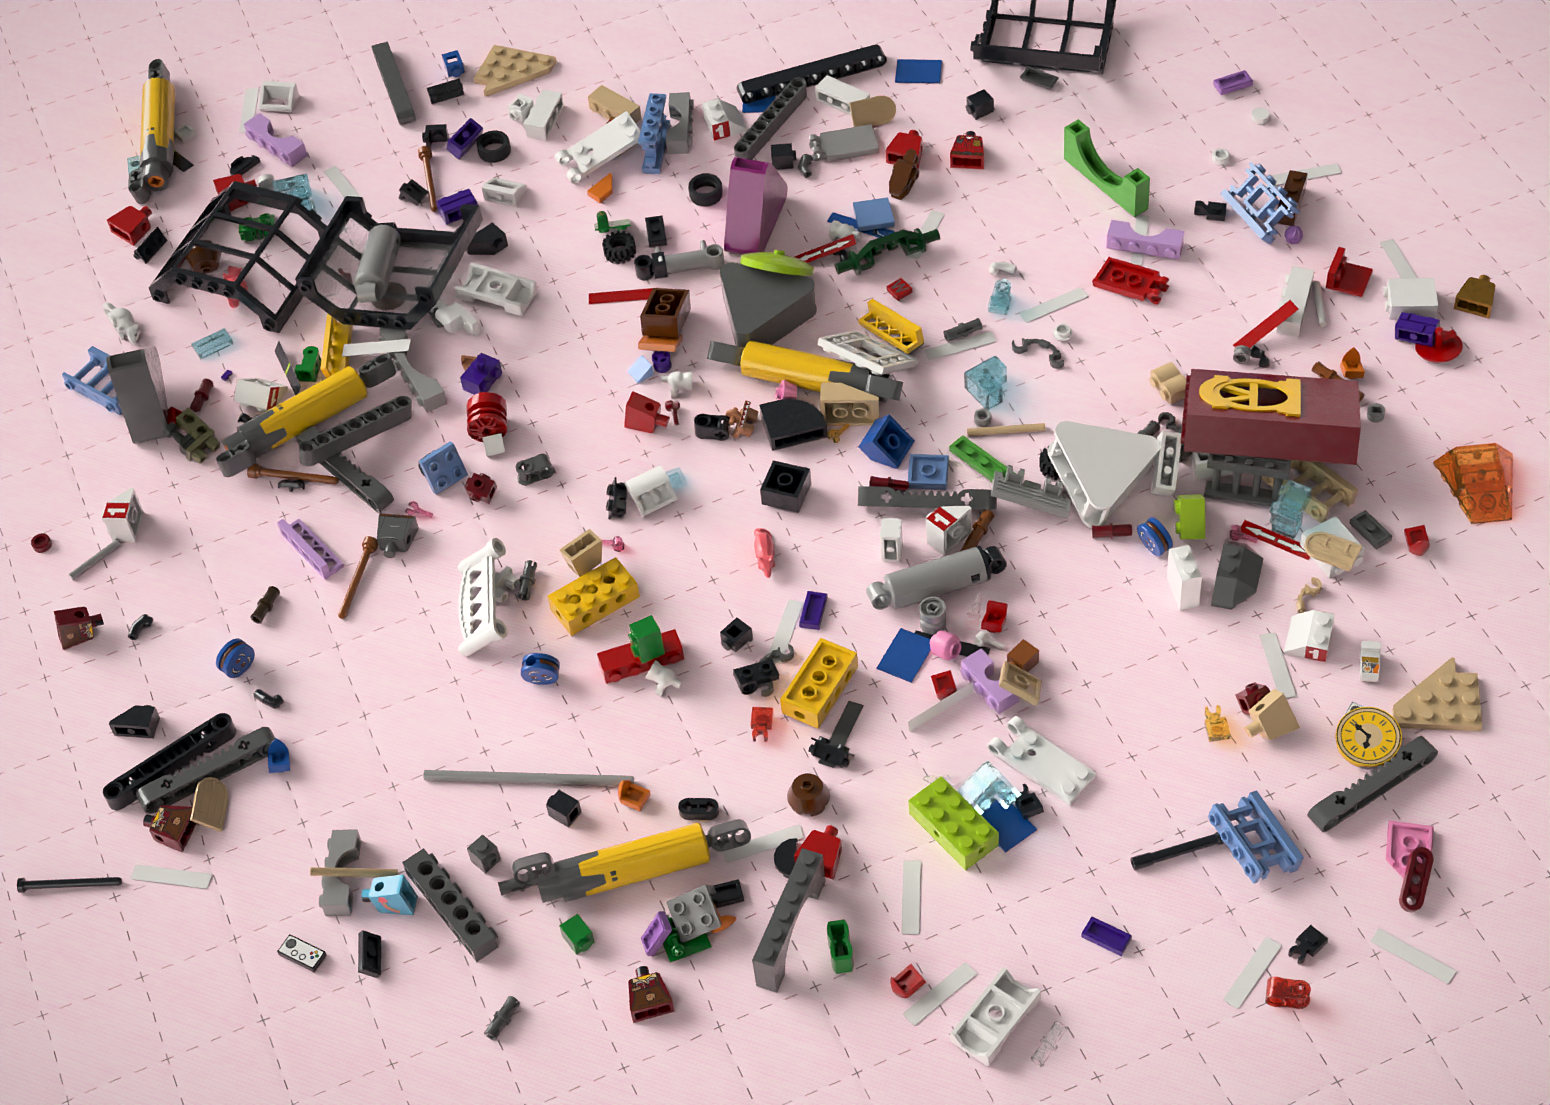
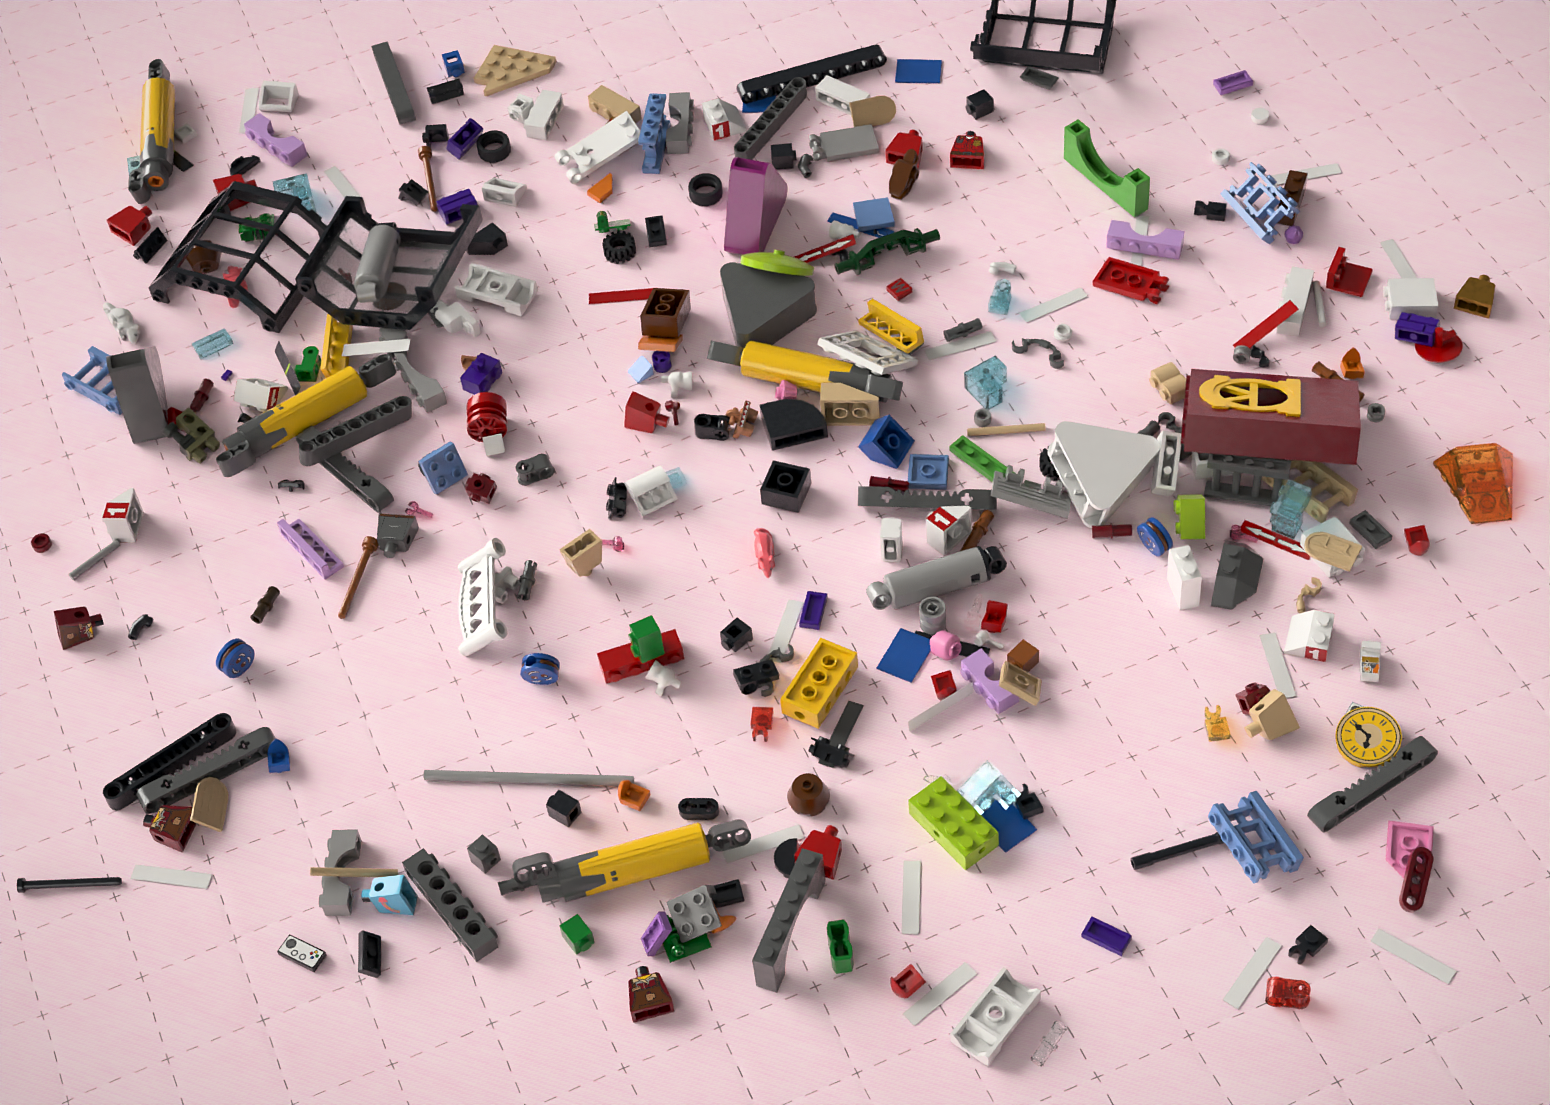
black slope [109,705,160,739] -> none
dark orange piece [247,463,339,484] -> none
black arm [254,689,284,709] -> none
white tile [257,174,276,190] -> none
dark grey pin [484,996,520,1041] -> none
yellow brick [547,557,640,636] -> none
light grey piece [634,240,724,281] -> none
clear yellow hand [827,423,850,443] -> none
white sticker [905,210,945,260] -> none
white hinge [987,716,1097,806] -> none
tan wing [1392,657,1482,731] -> none

